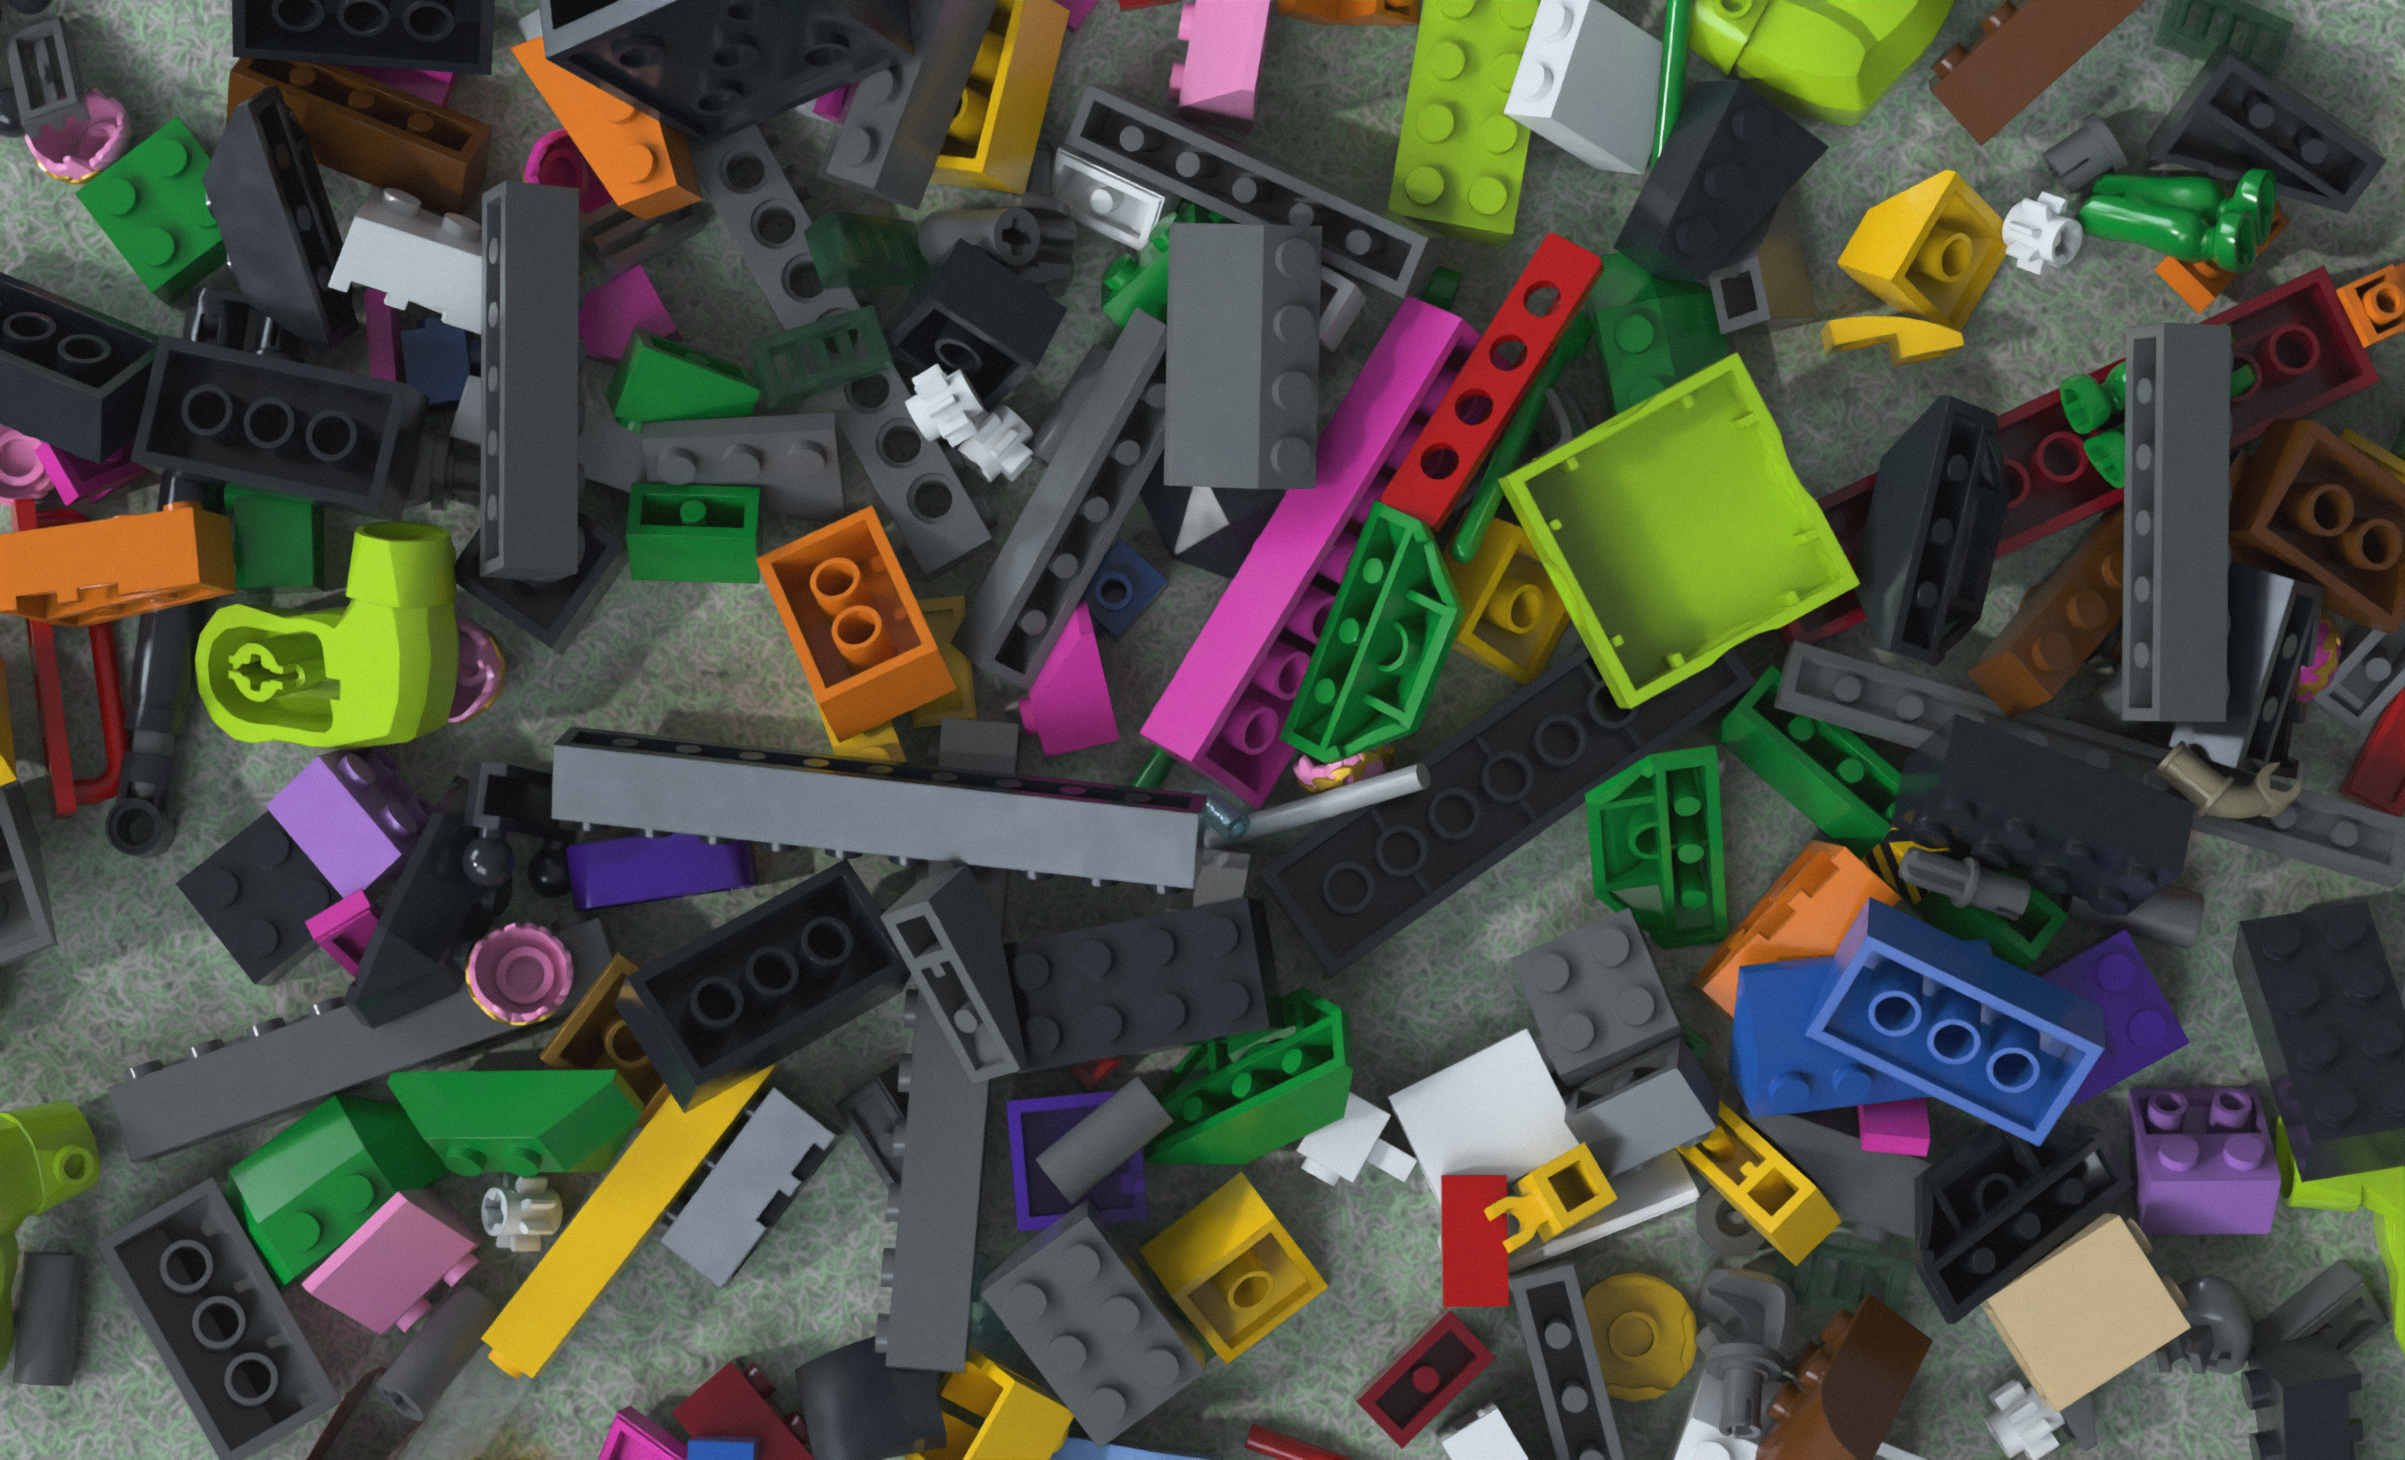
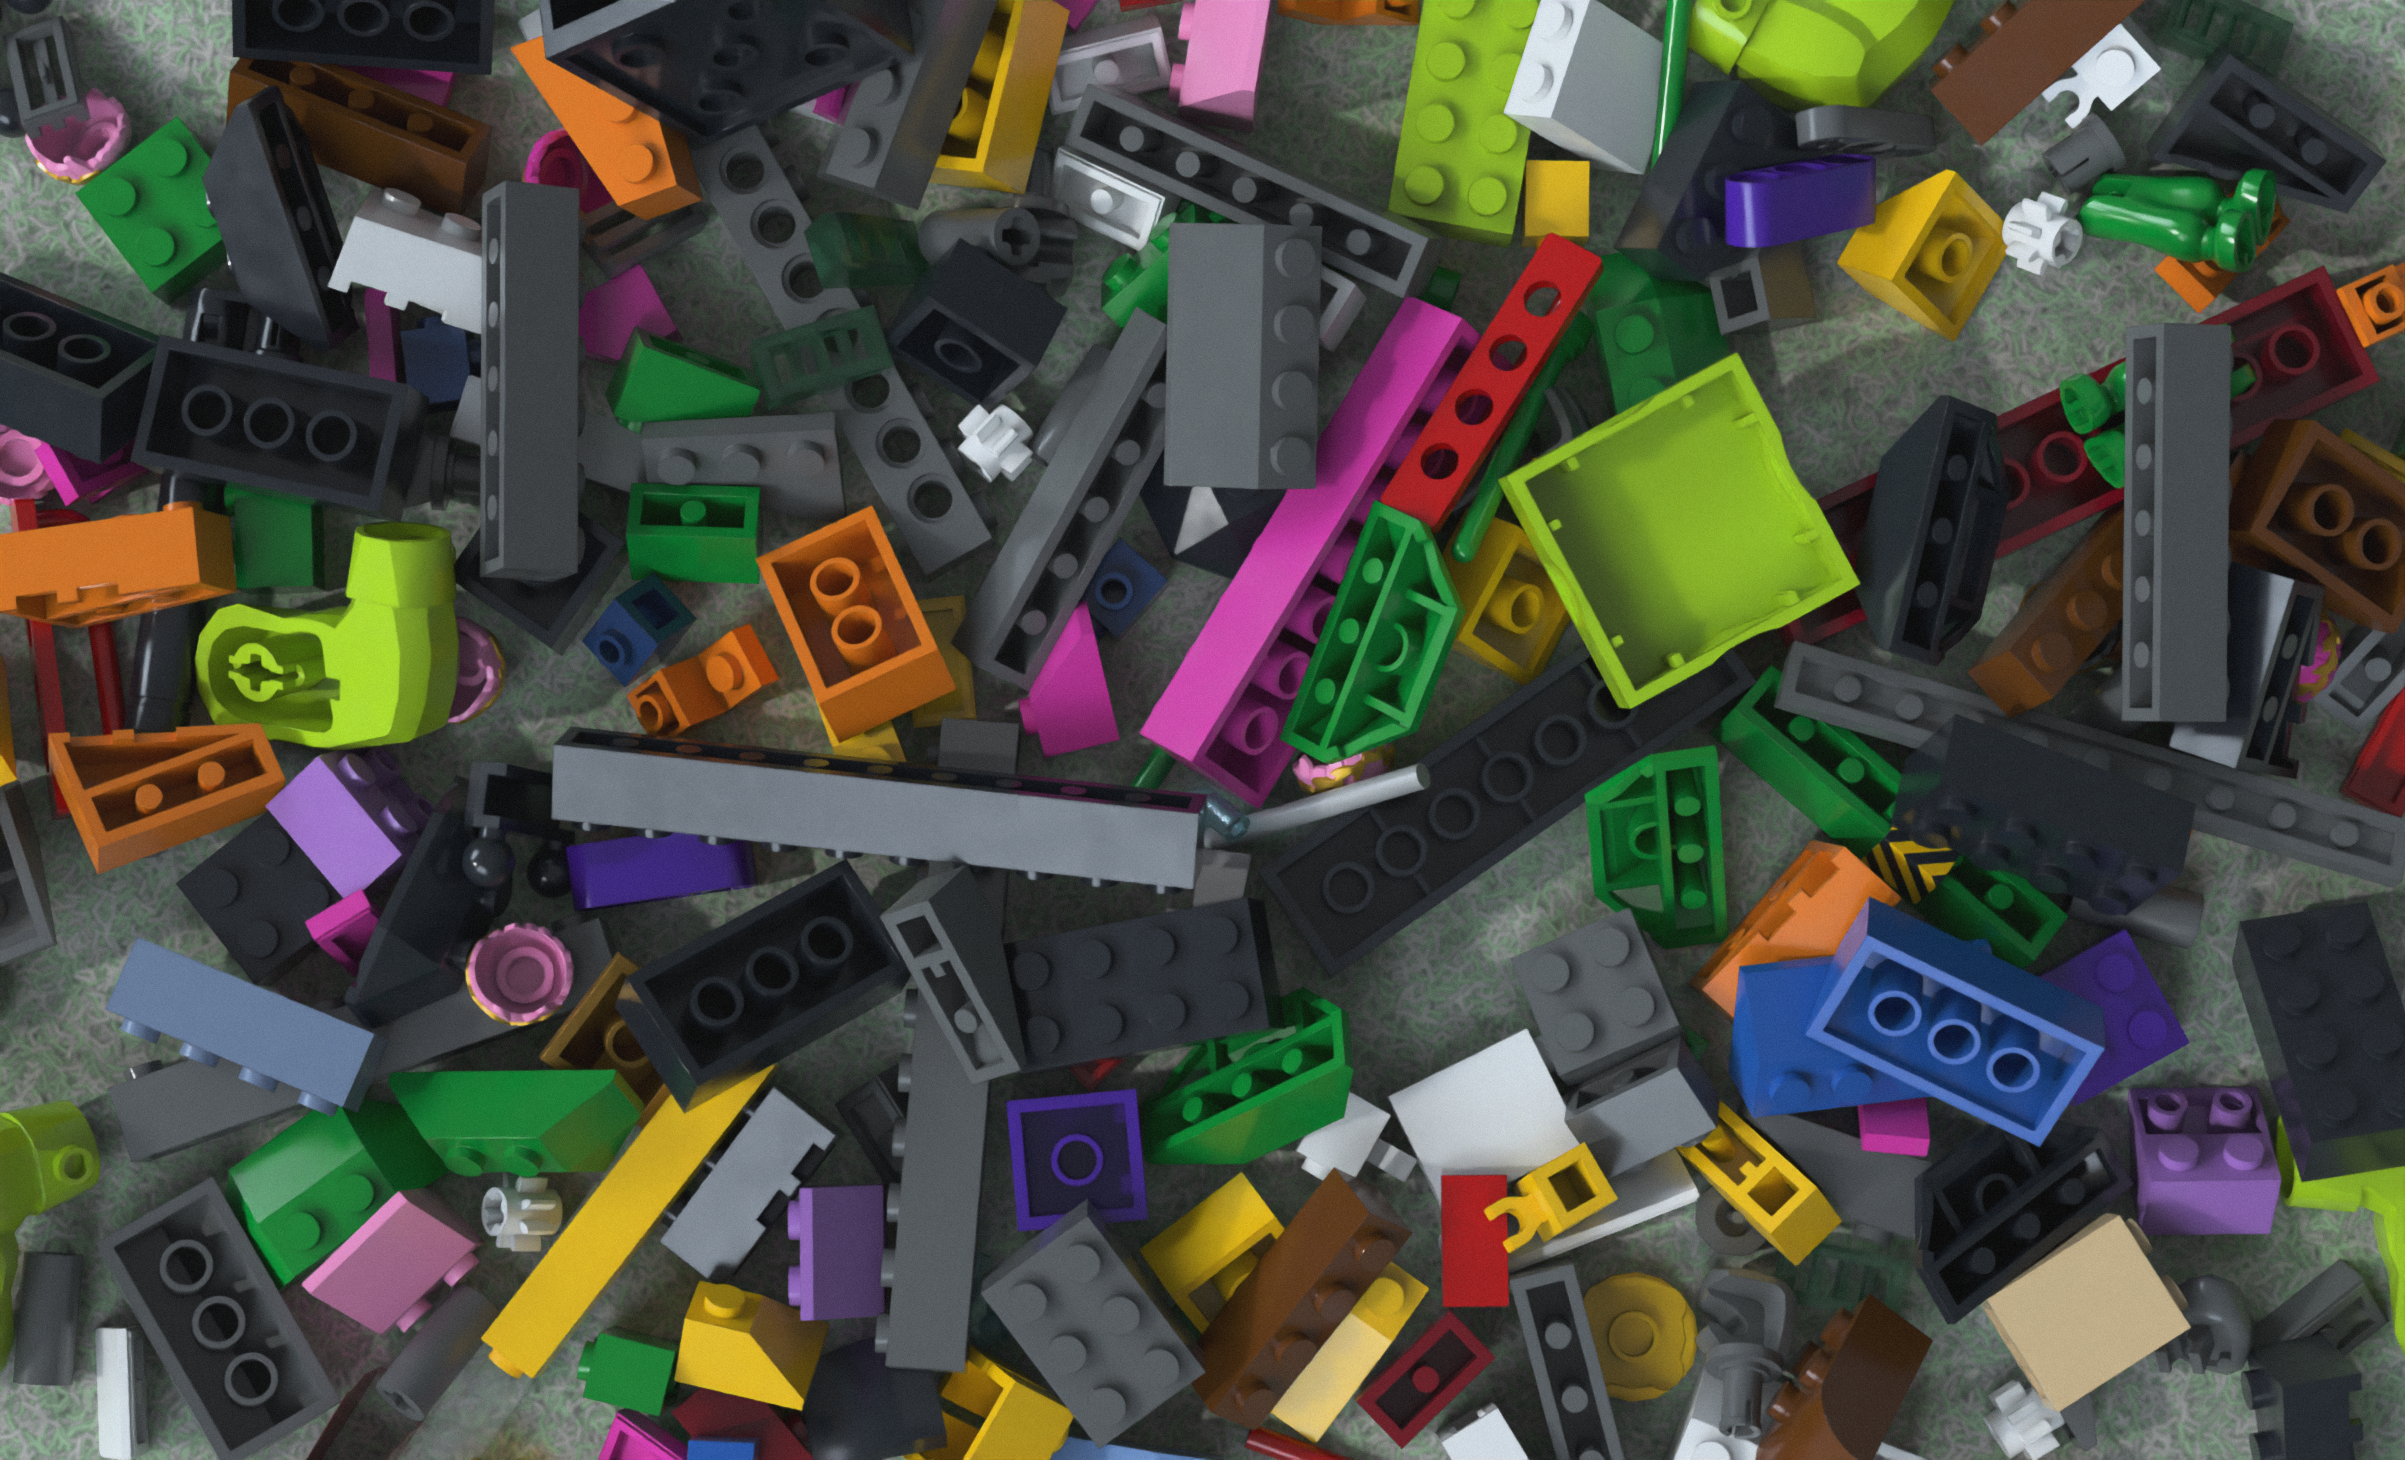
white gear [905,363,985,448] -> none
dark grey piece [1035,1076,1174,1205] -> none
yellow slope [1821,316,1964,367] -> none
dark grey axle [1898,847,2031,921] -> none
dark tan piece [2154,740,2301,819] -> none
none -> orange wedge [48,723,286,874]
none -> white slope [95,1325,149,1460]
none -> sand blue brick [105,937,389,1117]
none -> green brick [577,1326,681,1416]
none -> dark blue brick [582,572,697,687]
none -> orange slope [626,623,779,738]
none -> yellow slope [674,1281,830,1411]
none -> medium lavender slope [788,1184,889,1321]
none -> white slope [1048,15,1171,116]
none -> reddish brown brick [1191,1167,1413,1430]
none -> yellow slope [1270,1261,1429,1445]
none -> yellow brick [1521,160,1590,253]
none -> dark purple beam [1725,153,1876,248]
none -> dark grey beam [1795,105,1937,159]
none -> white brick [2041,16,2163,129]

